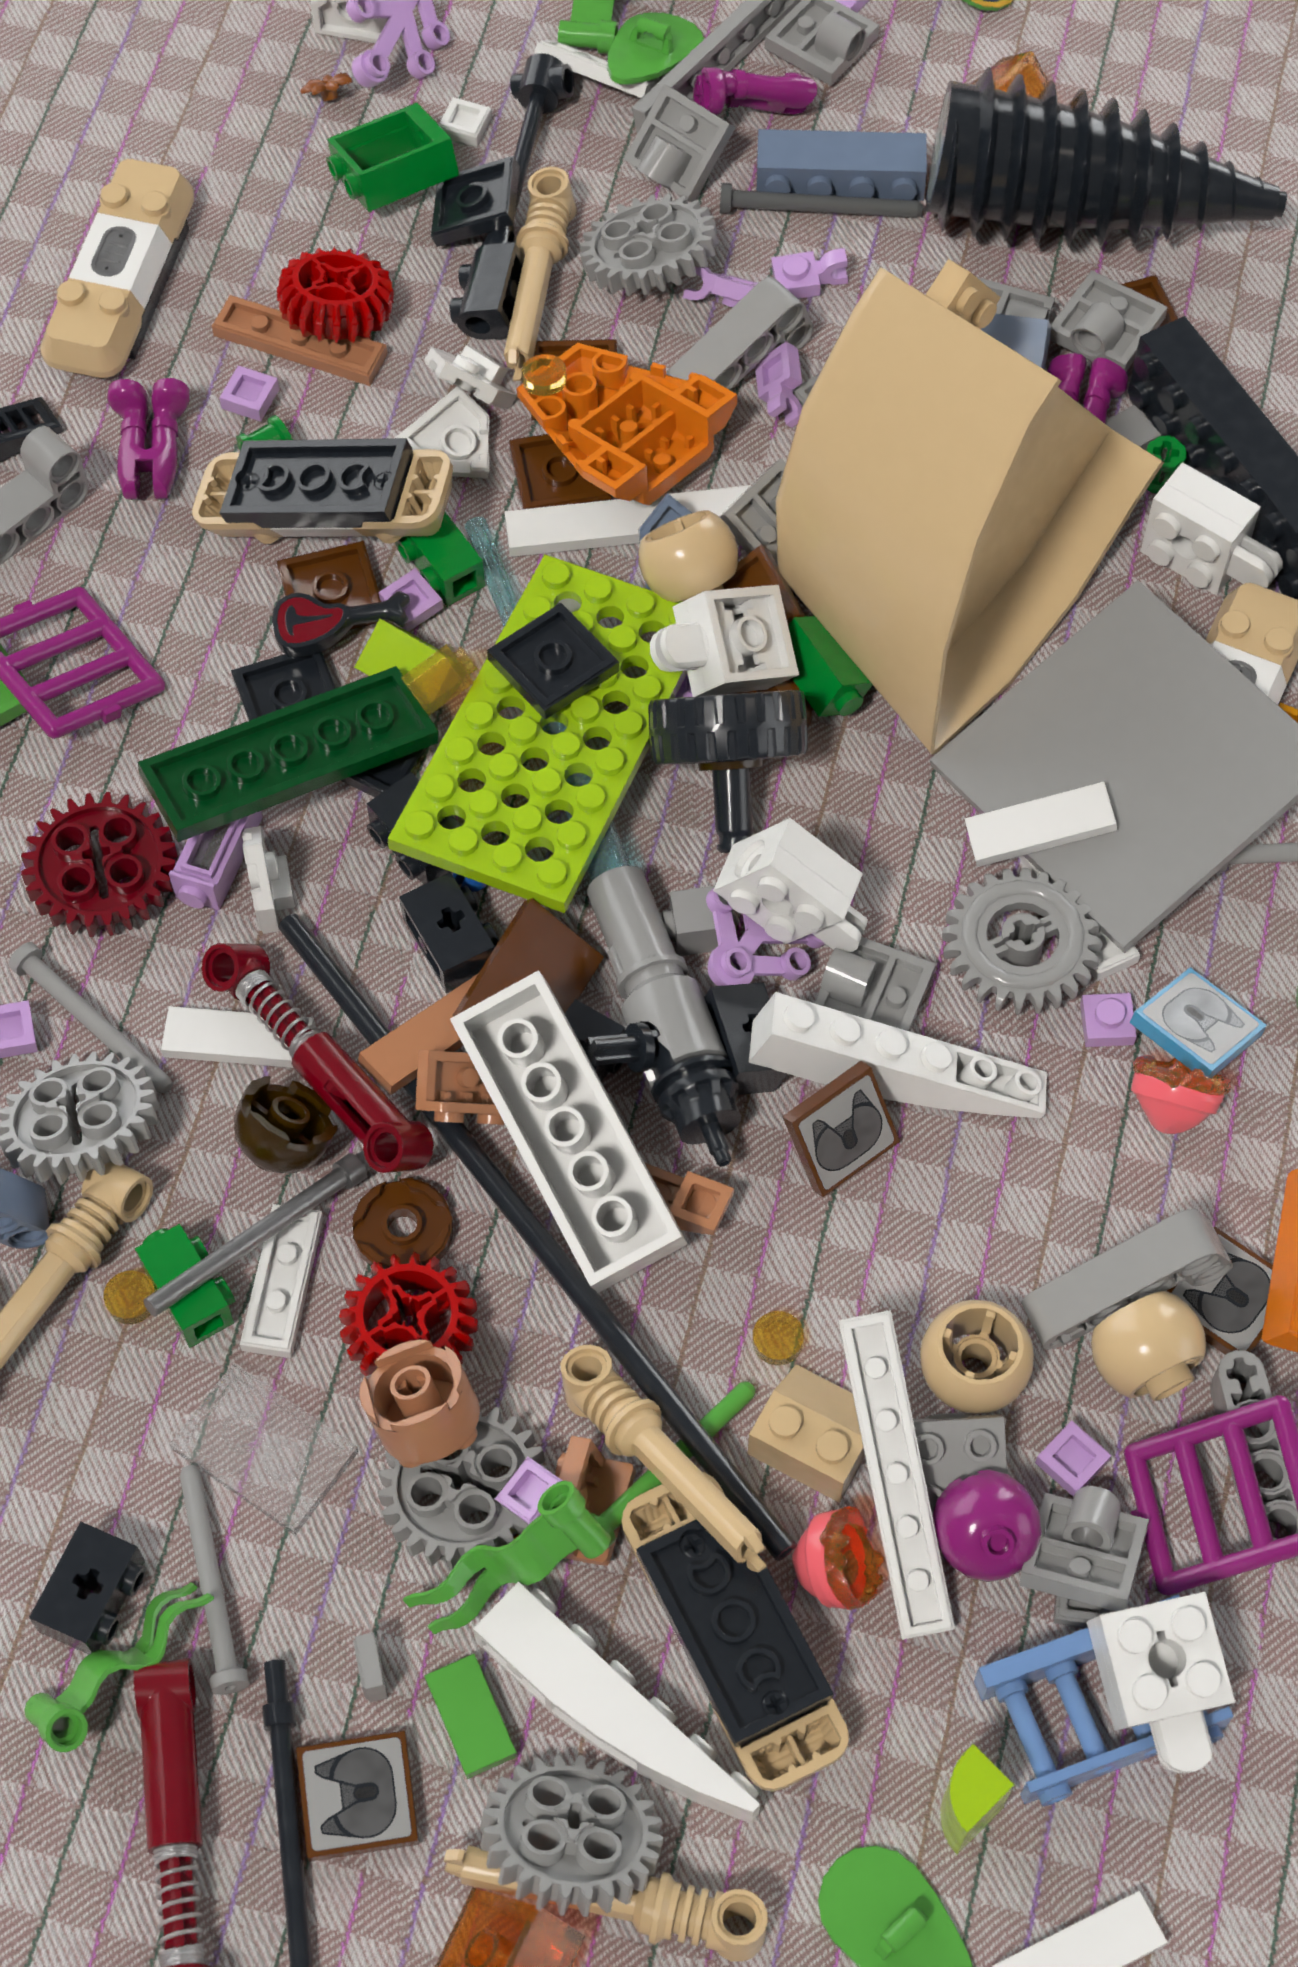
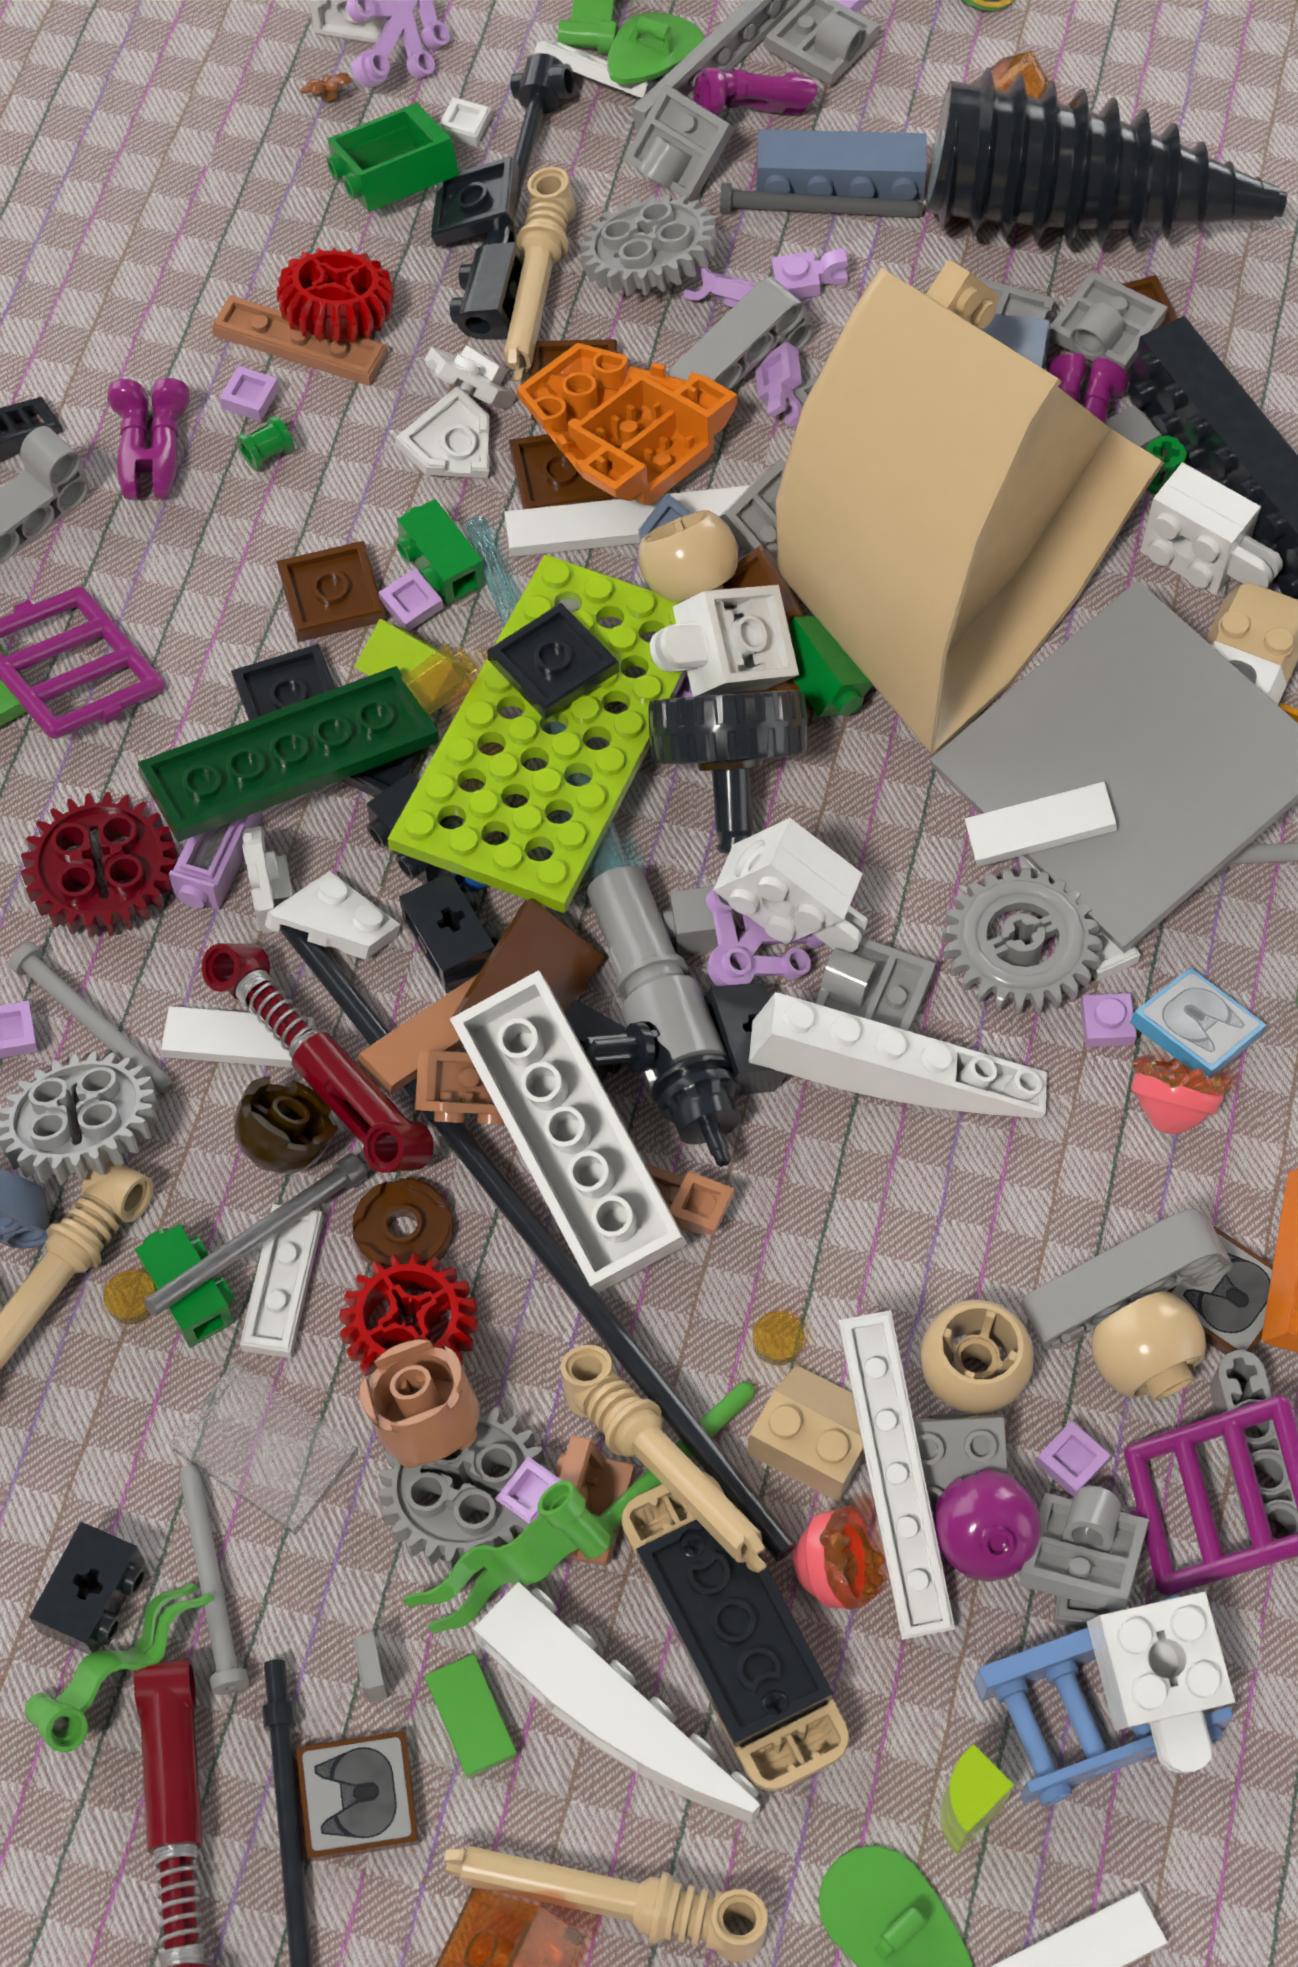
tan piece [40,159,195,378] -> none
black piece [192,438,453,544] -> none
black piece [272,591,410,657] -> none
light grey gear [480,1754,663,1917] -> none
clear yellow tile [522,354,567,396] -> none
tile [782,1061,900,1197] -> none
none -> white wing [265,871,400,960]

